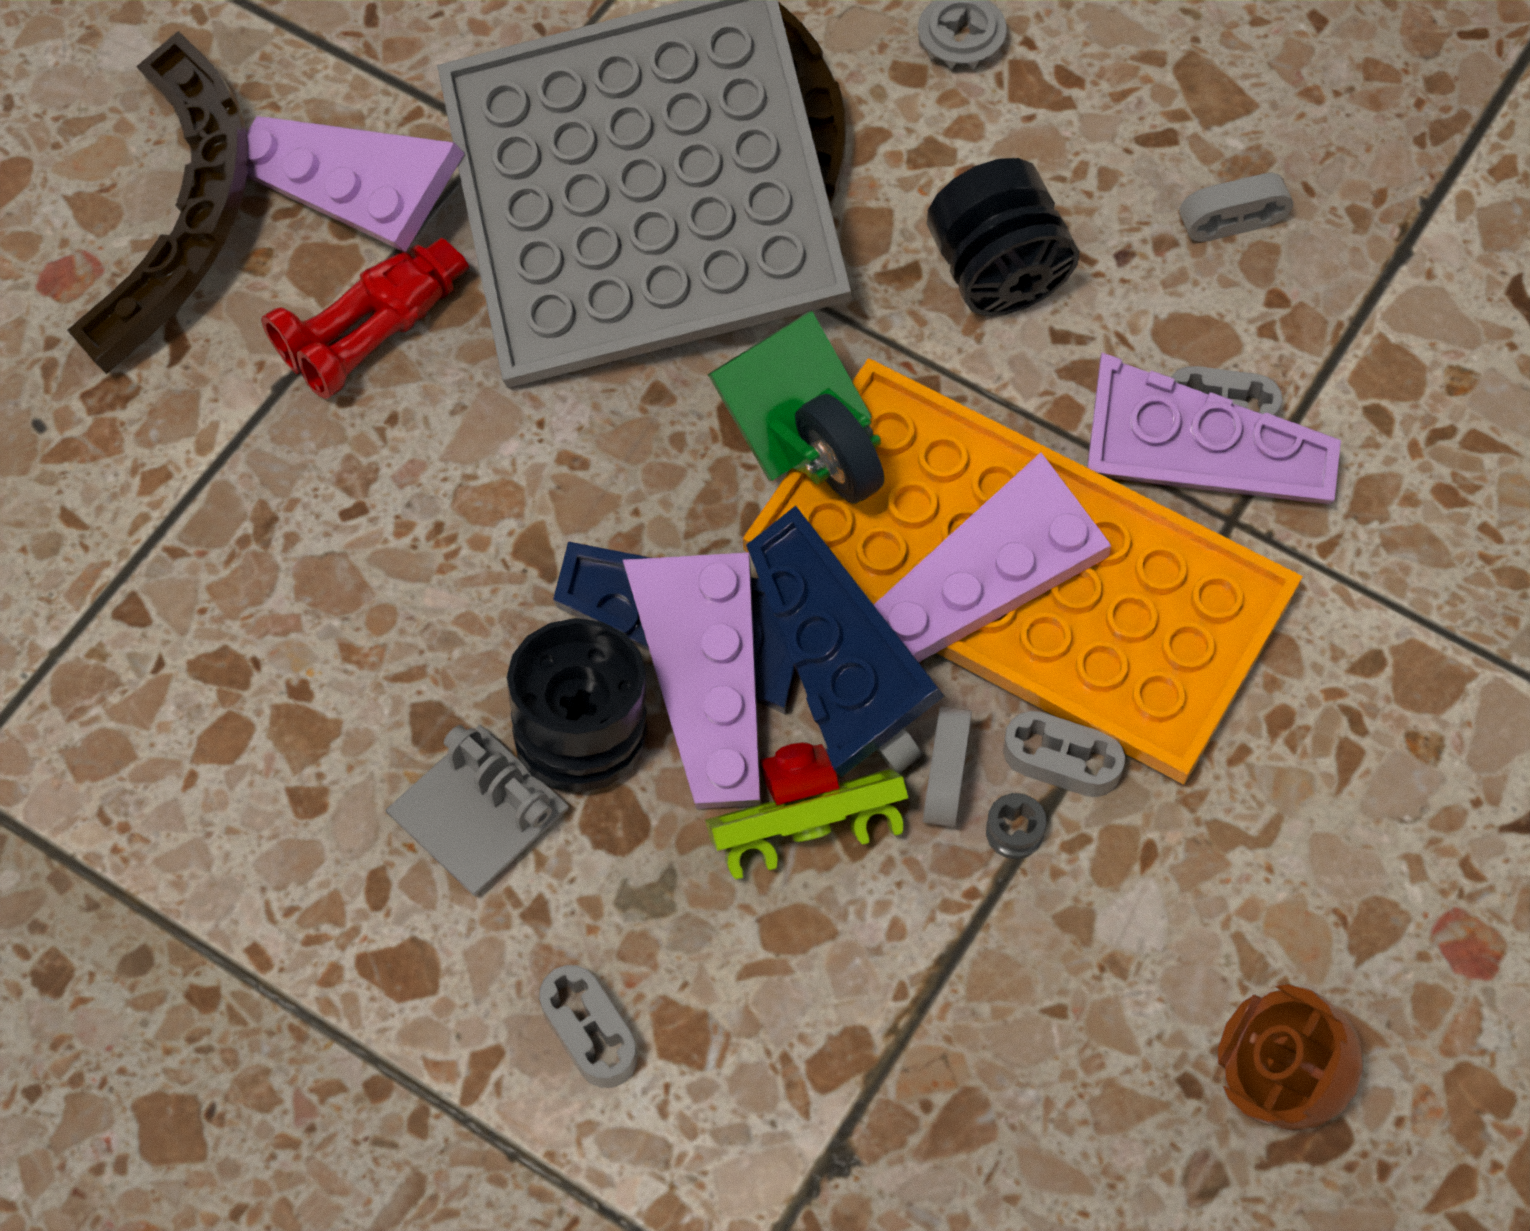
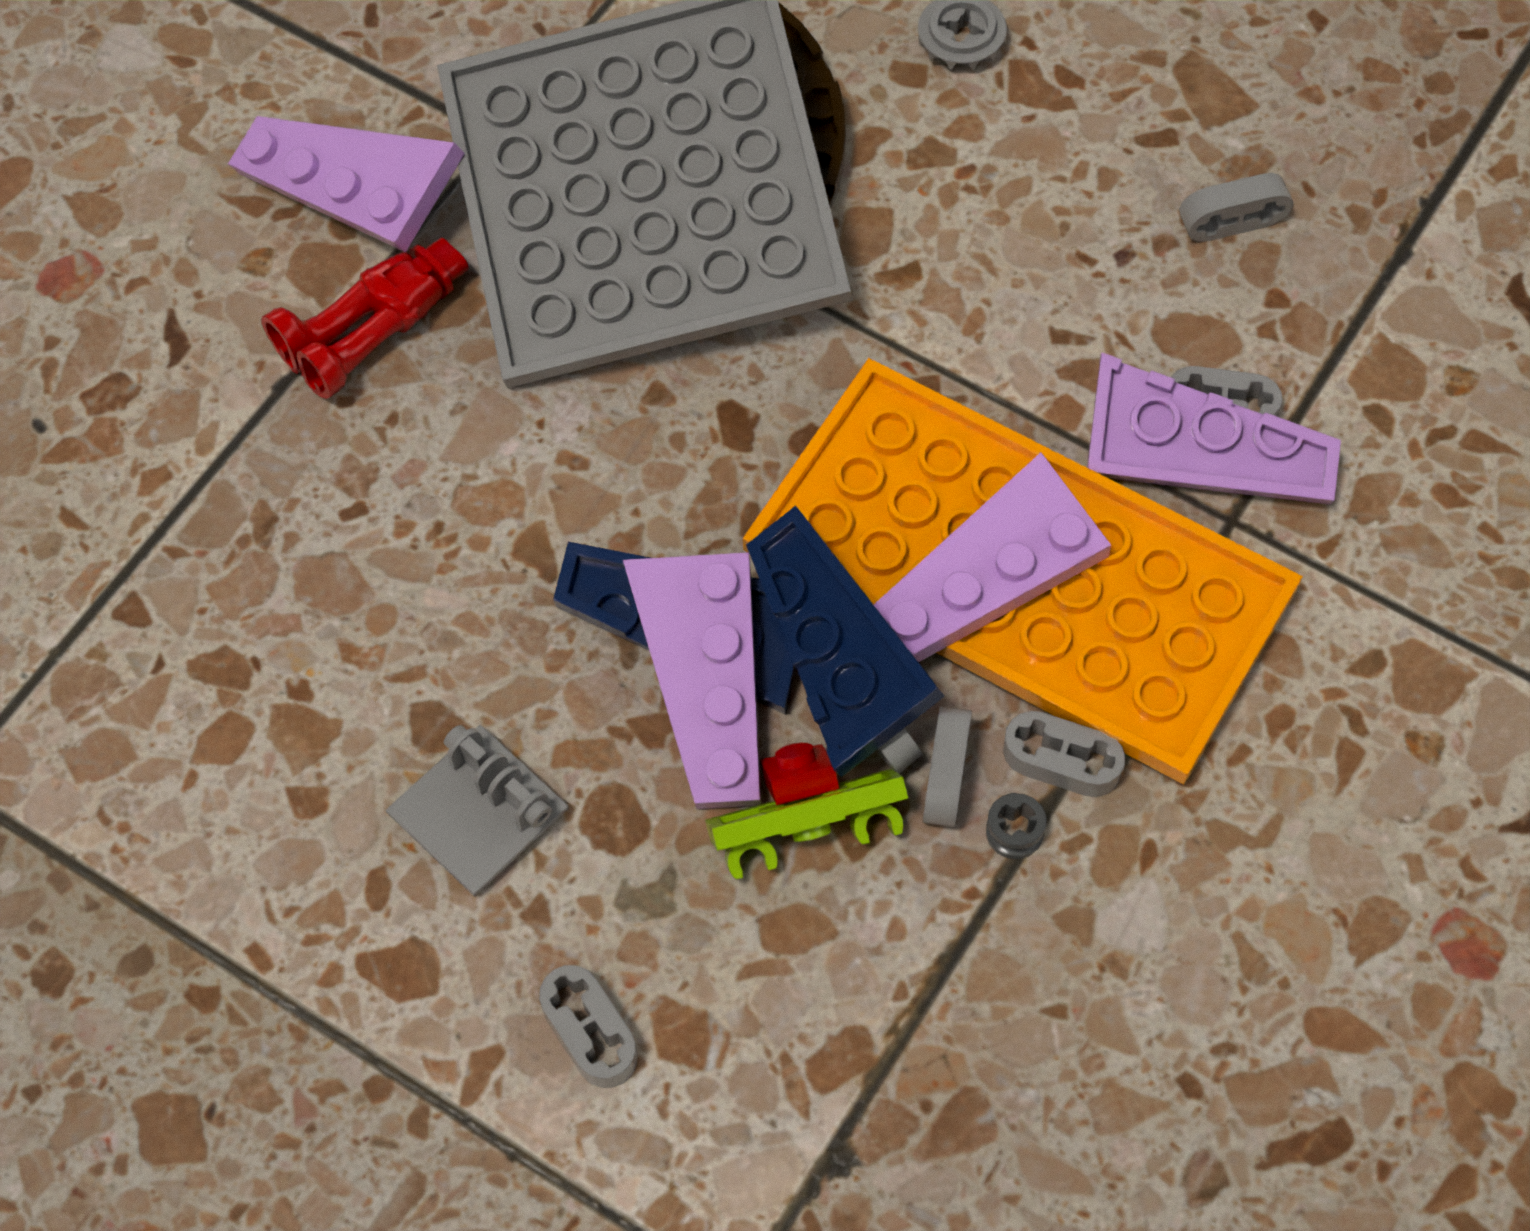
dark brown plate [67,31,248,374] -> none
black wheel [507,618,647,792] -> none
green plate [707,311,884,504] -> none
black wheel [927,158,1080,316] -> none
dark orange cylinder [1218,984,1363,1131] -> none

